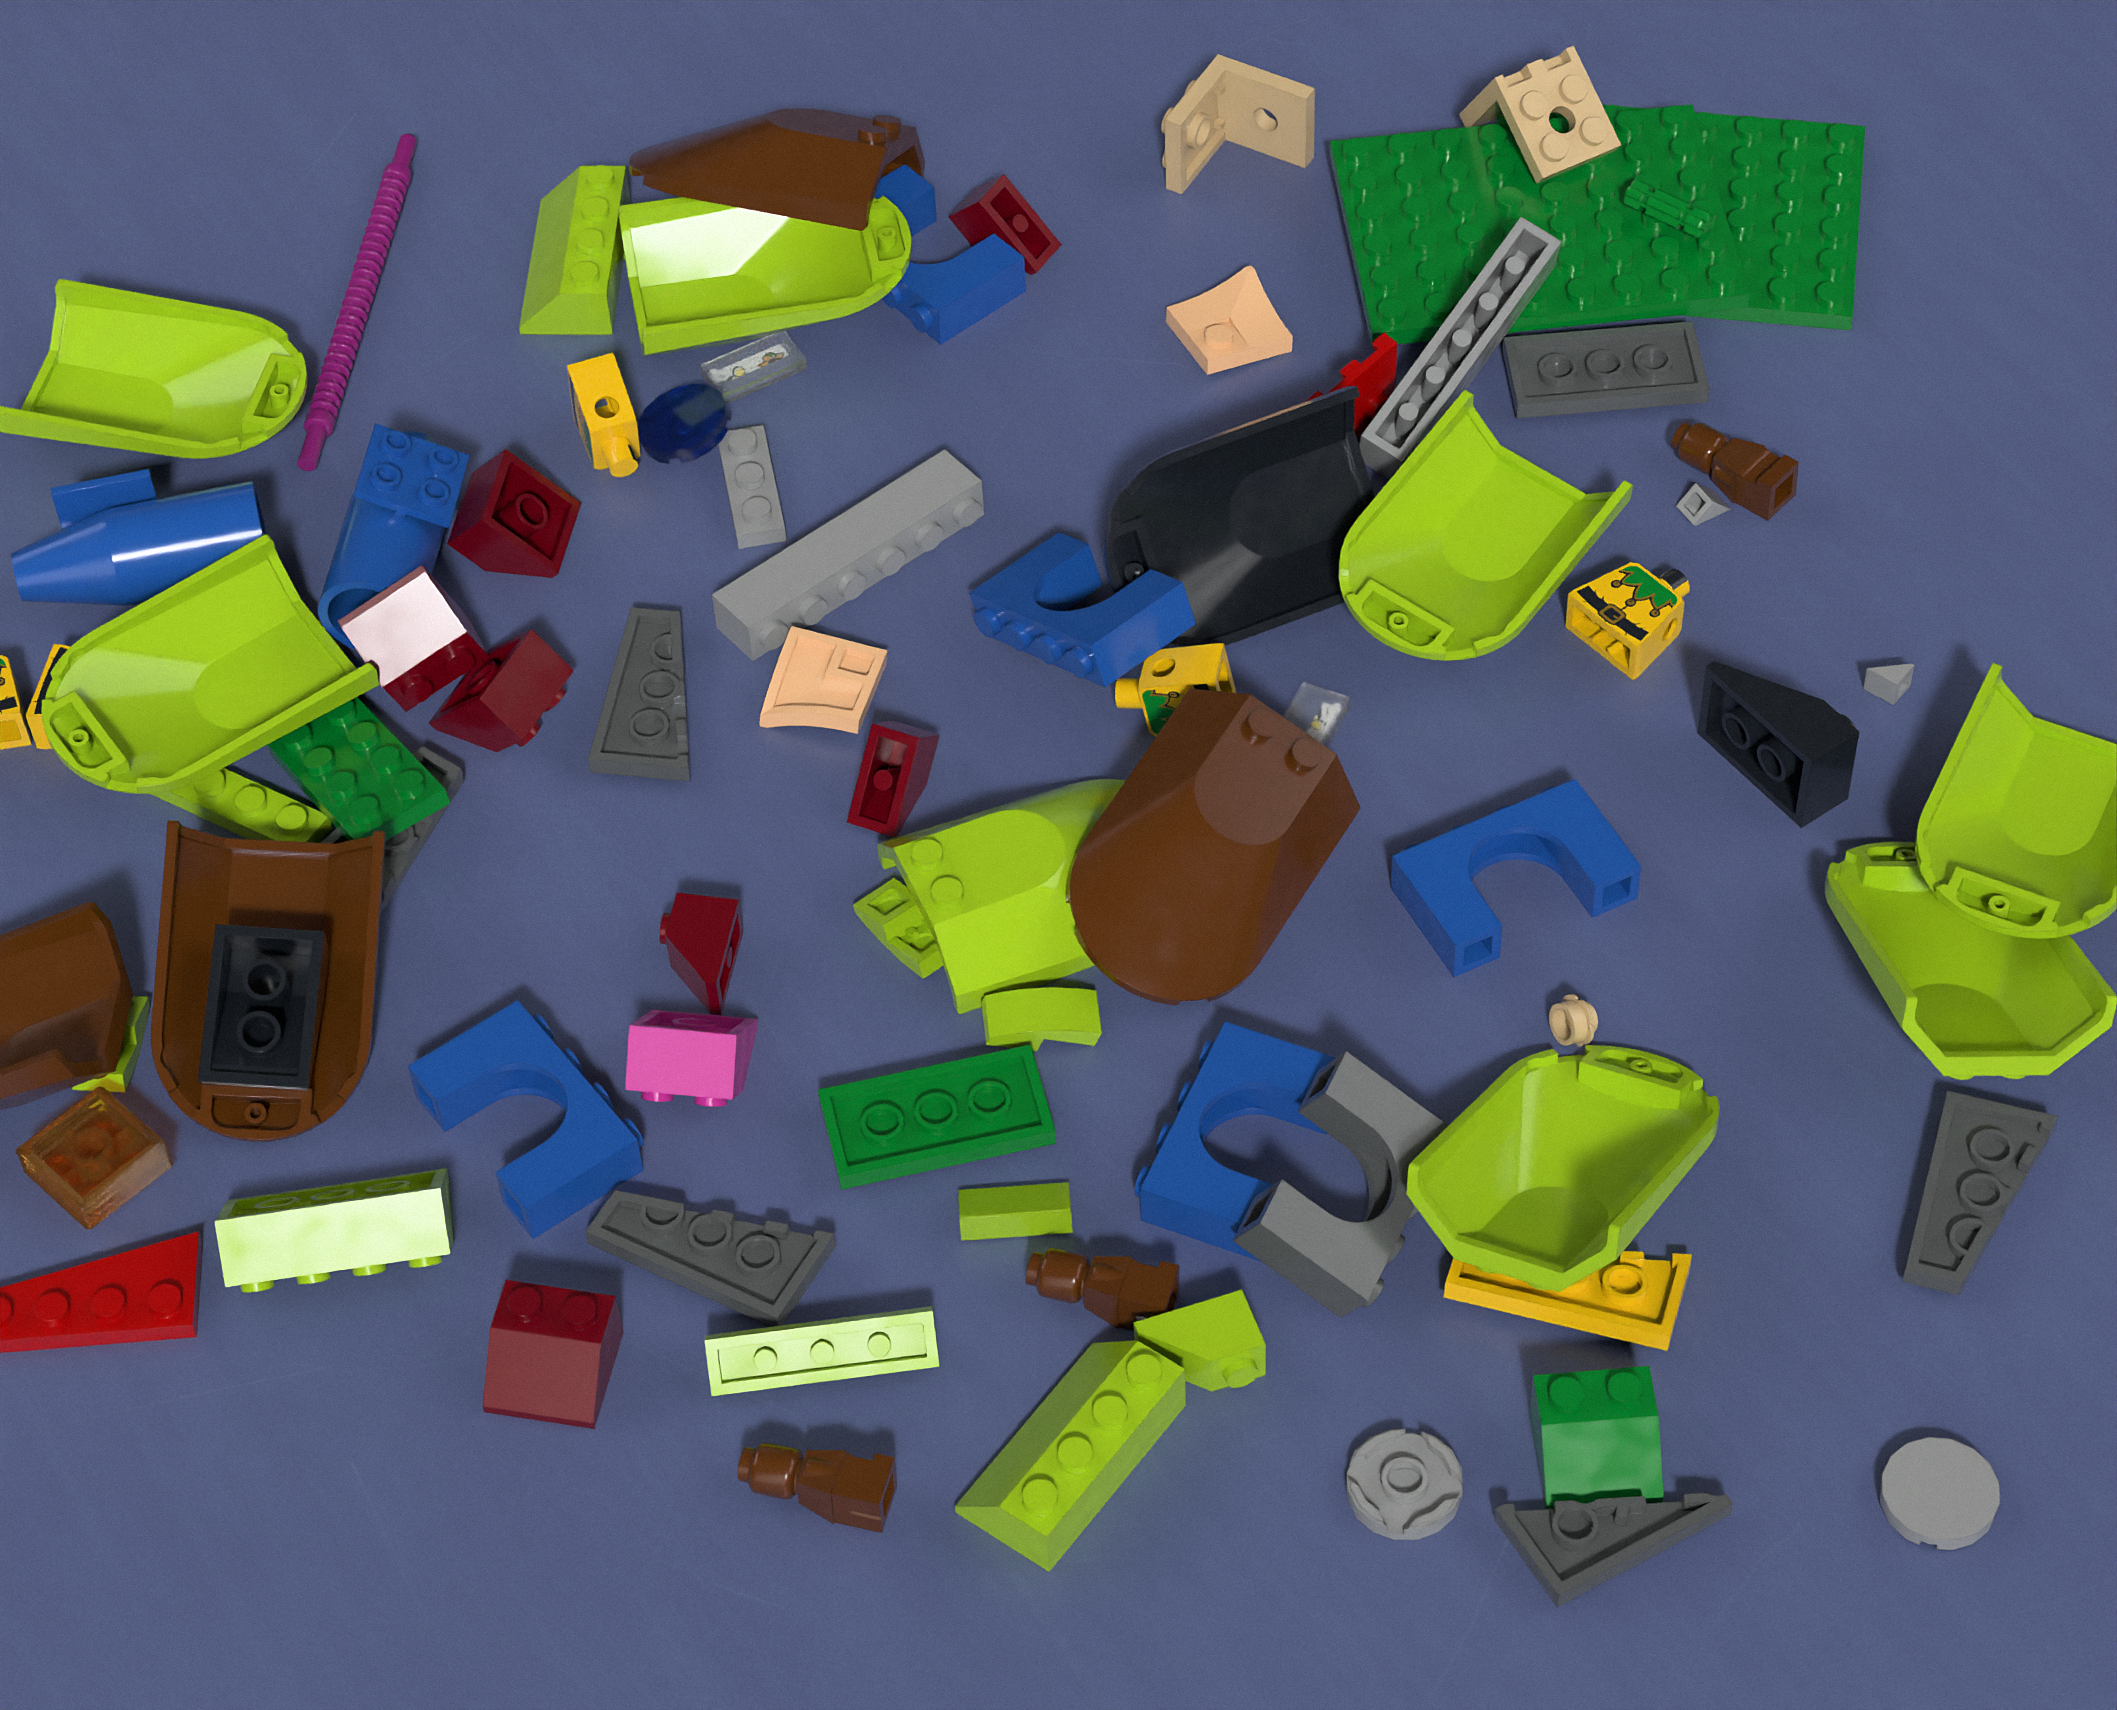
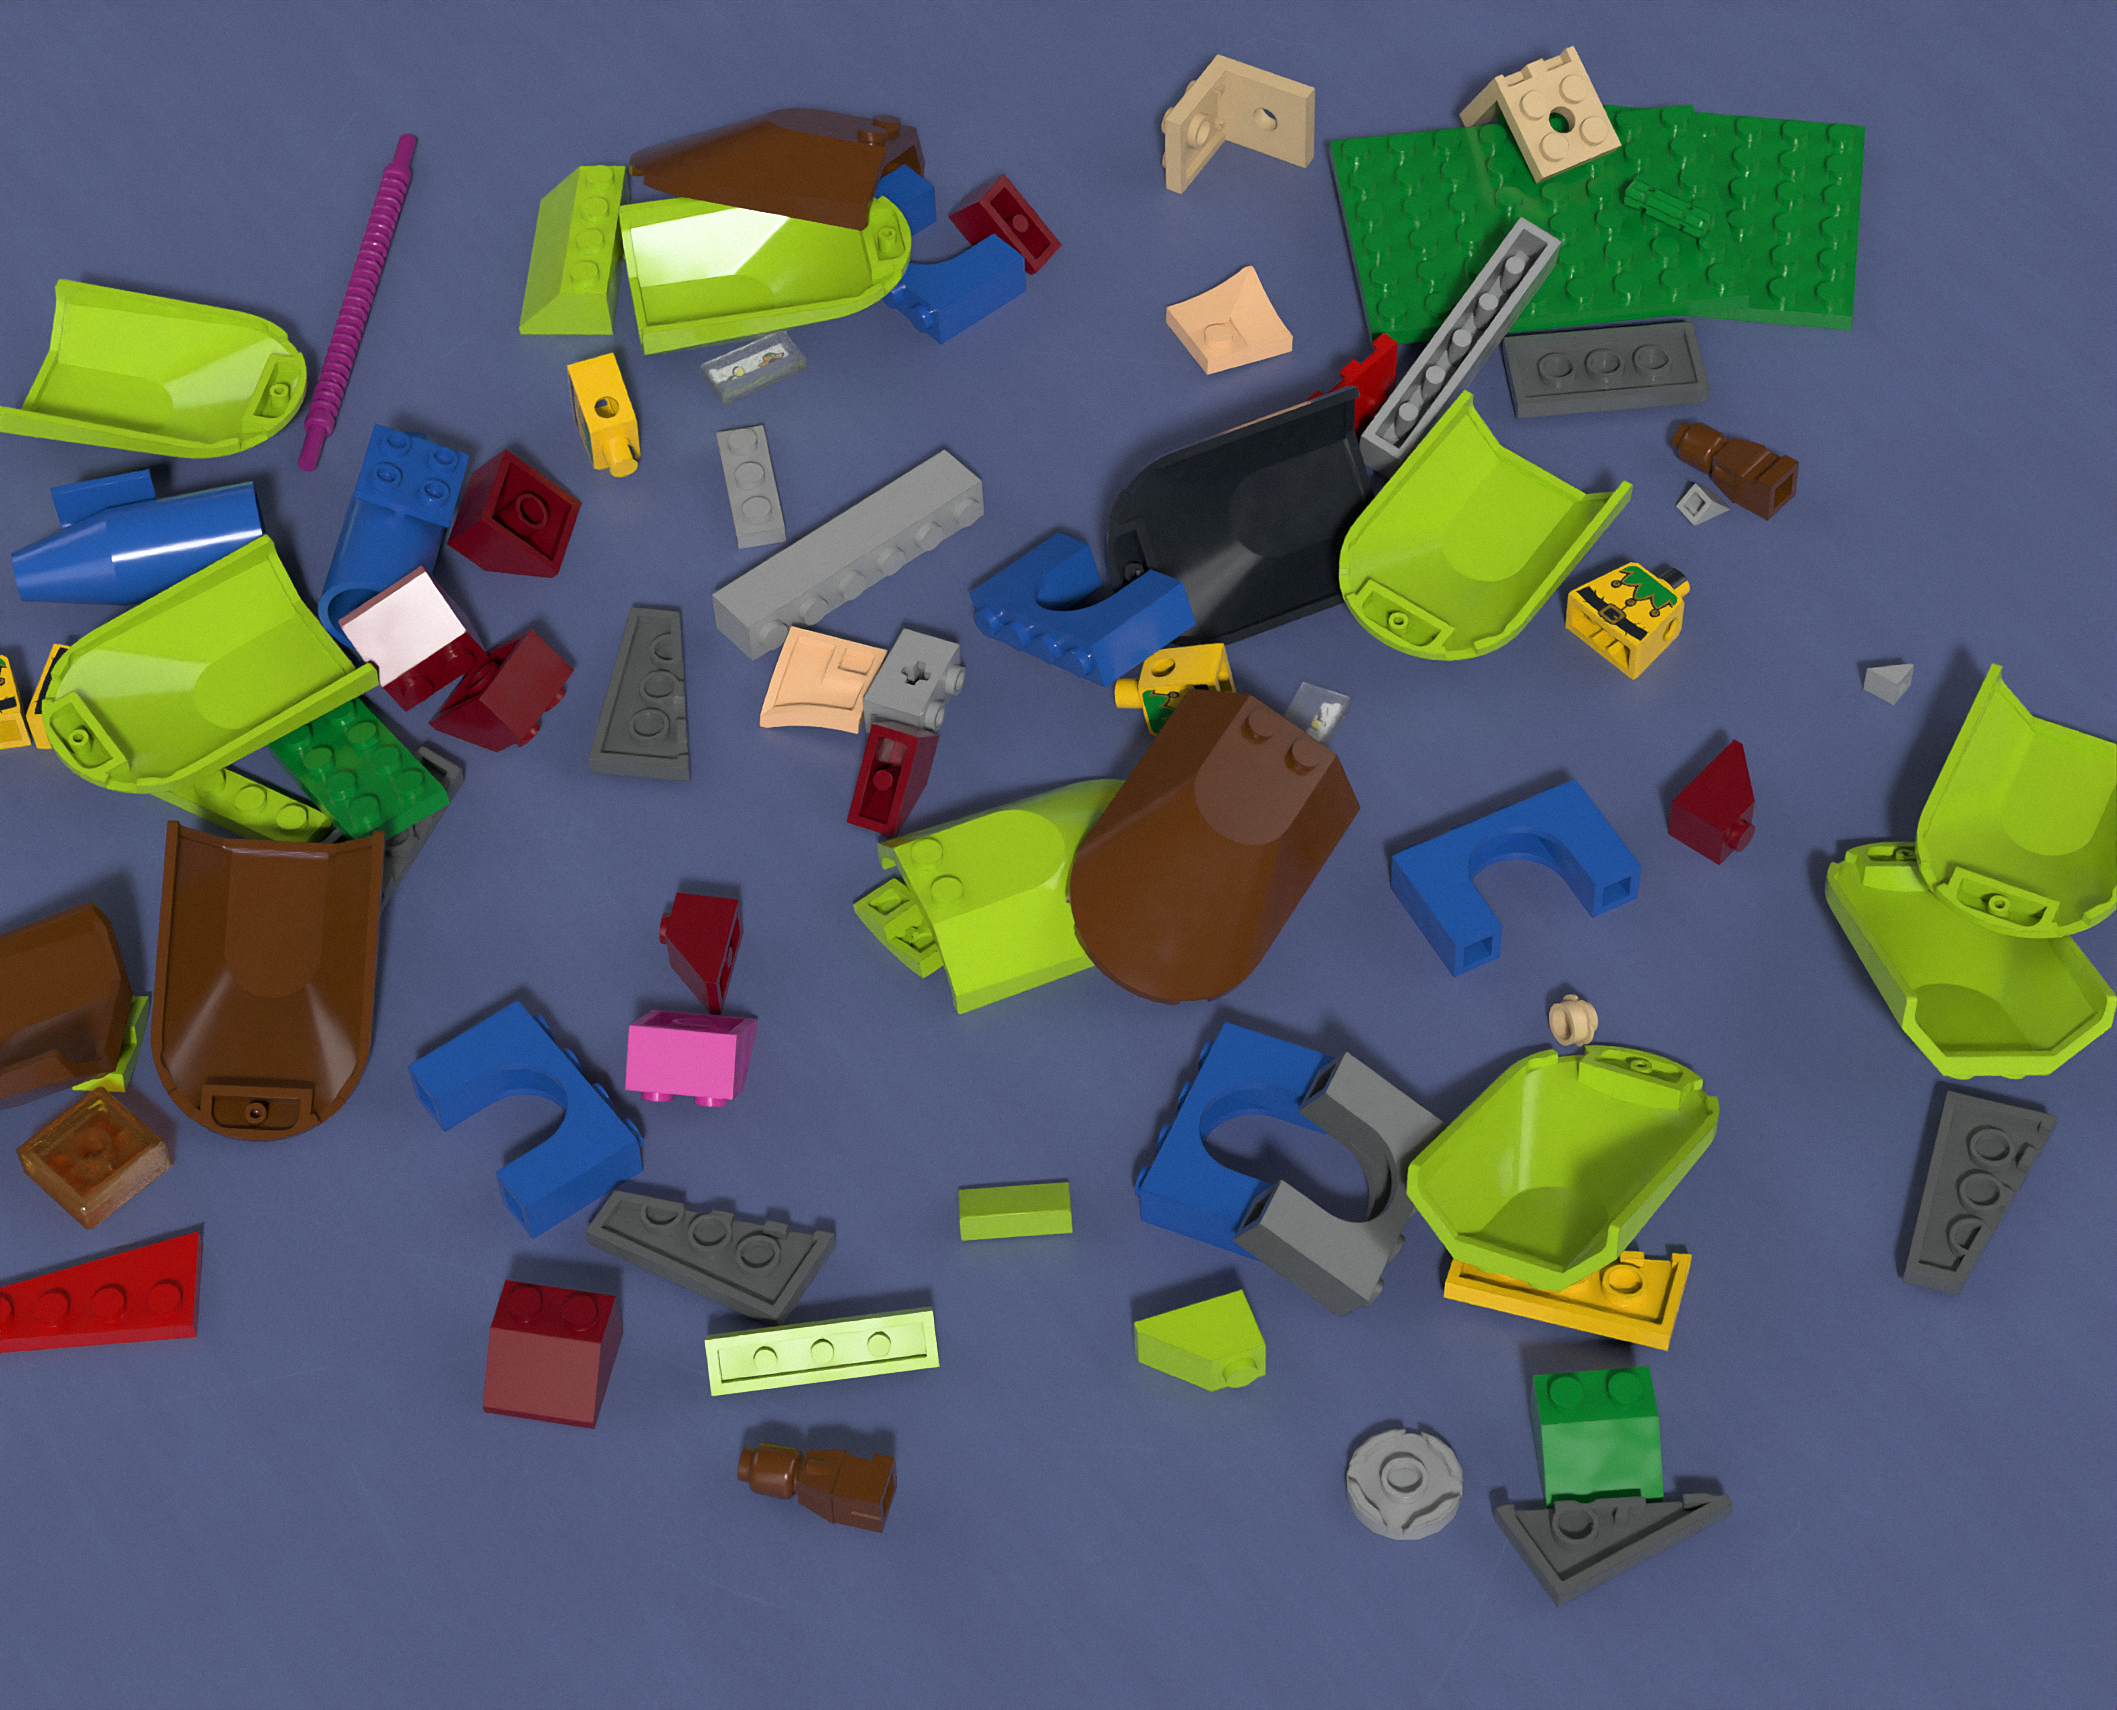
black slope [198,924,330,1091] -> none
slope [215,1168,454,1293] -> none
clear blue tile [637,384,731,464] -> none
green plate [818,1044,1056,1190] -> none
lime slope [955,1340,1186,1572] -> none
lime slope [981,987,1102,1052] -> none
reddish brown piece [1026,1248,1180,1331] -> none
black slope [1697,661,1860,828] -> none
light grey tile [1880,1437,2000,1550] -> none
none -> light grey brick [862,628,966,734]
none -> dark red slope [1668,739,1755,865]

